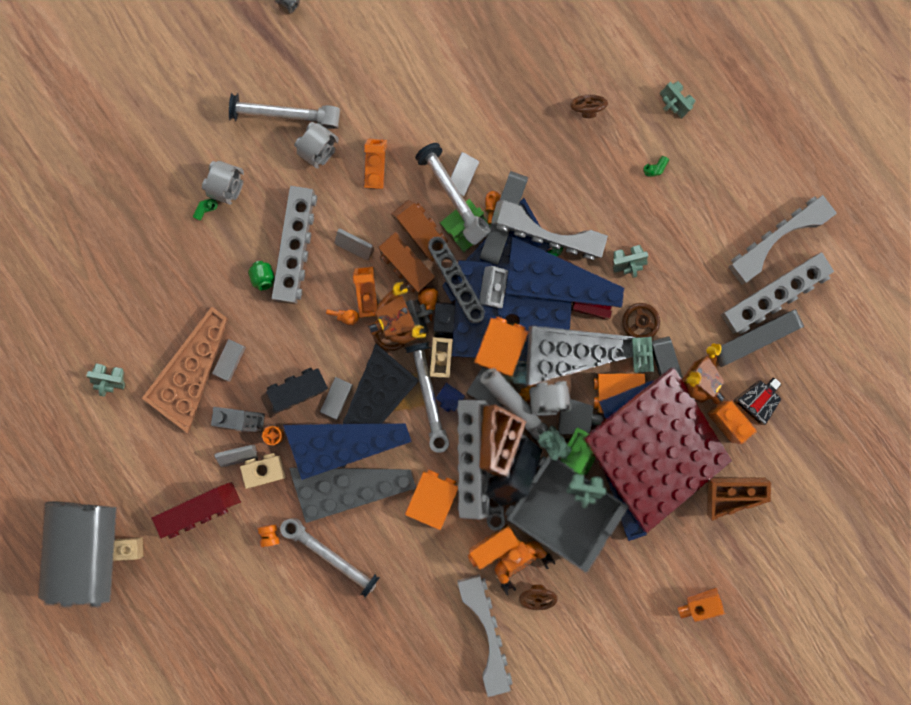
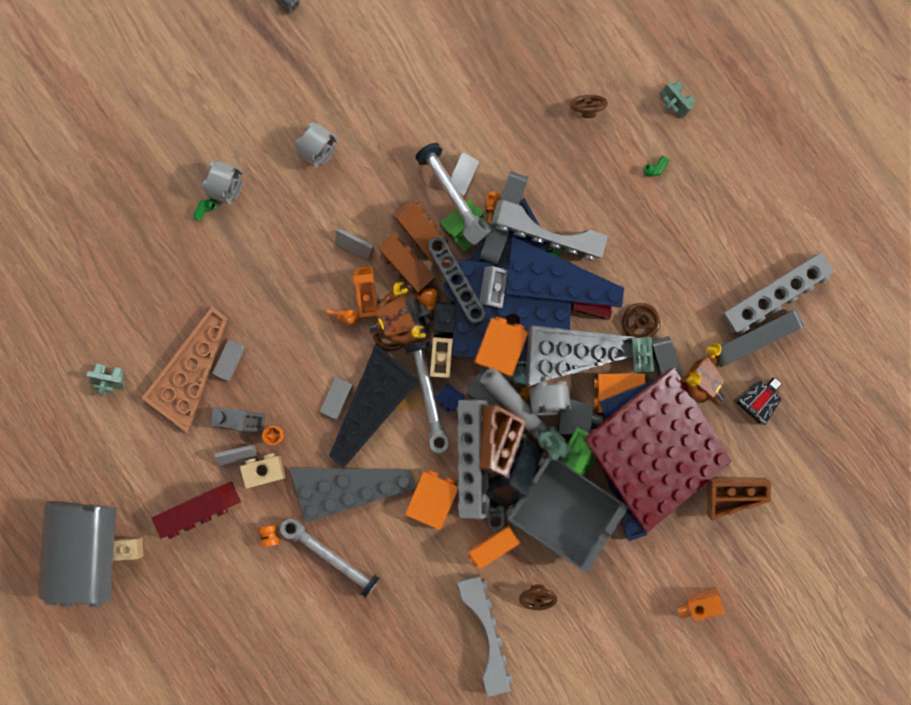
piece [229,93,340,129] -> none
green head [248,261,275,291] -> none
black wedge [261,367,328,418] -> none
light grey brick [272,186,317,304] -> none
dark blue wing [283,423,412,480] -> none
orange bracket [364,139,387,189] -> none
orange torso [495,541,555,595] -> none
sand green hips [566,474,606,508] -> none
sand green hips [613,245,648,278] -> none
orange brick [707,401,757,444] -> none
light grey arch [728,195,837,285] -> none

